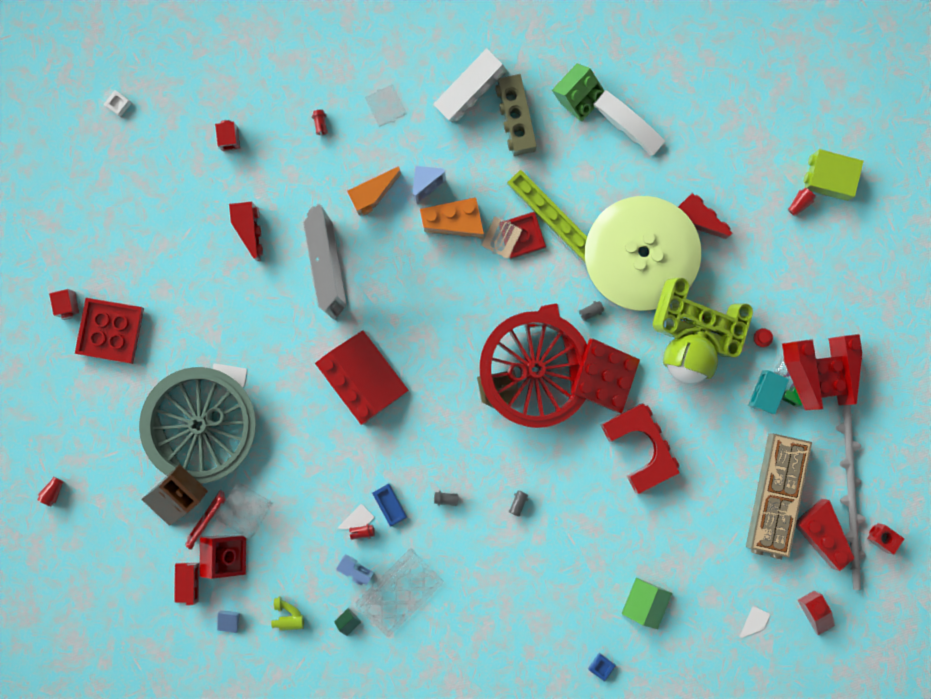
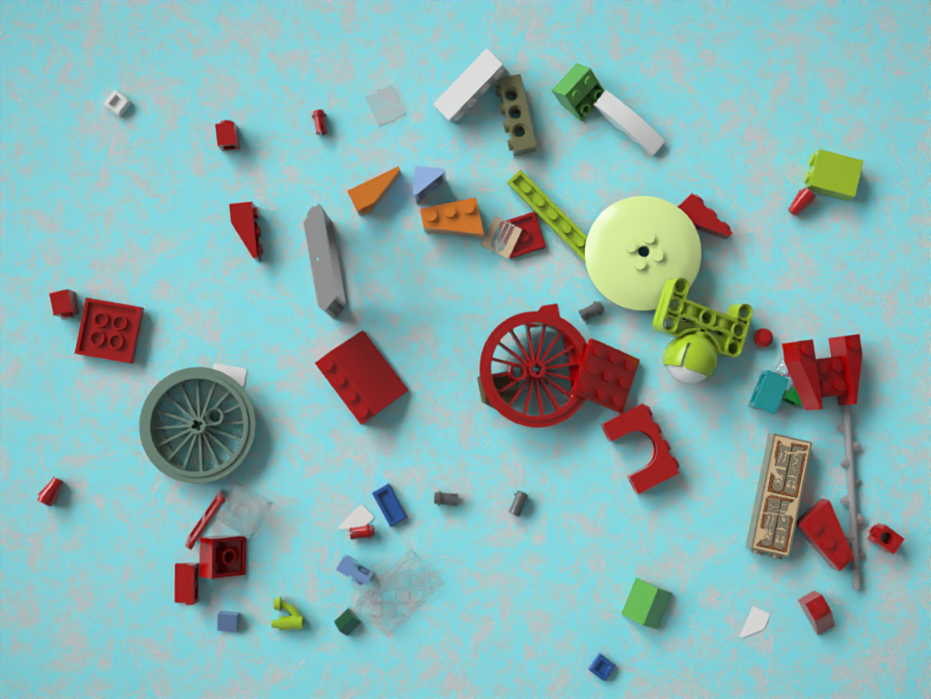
reddish brown slope [141,464,208,526] -> none

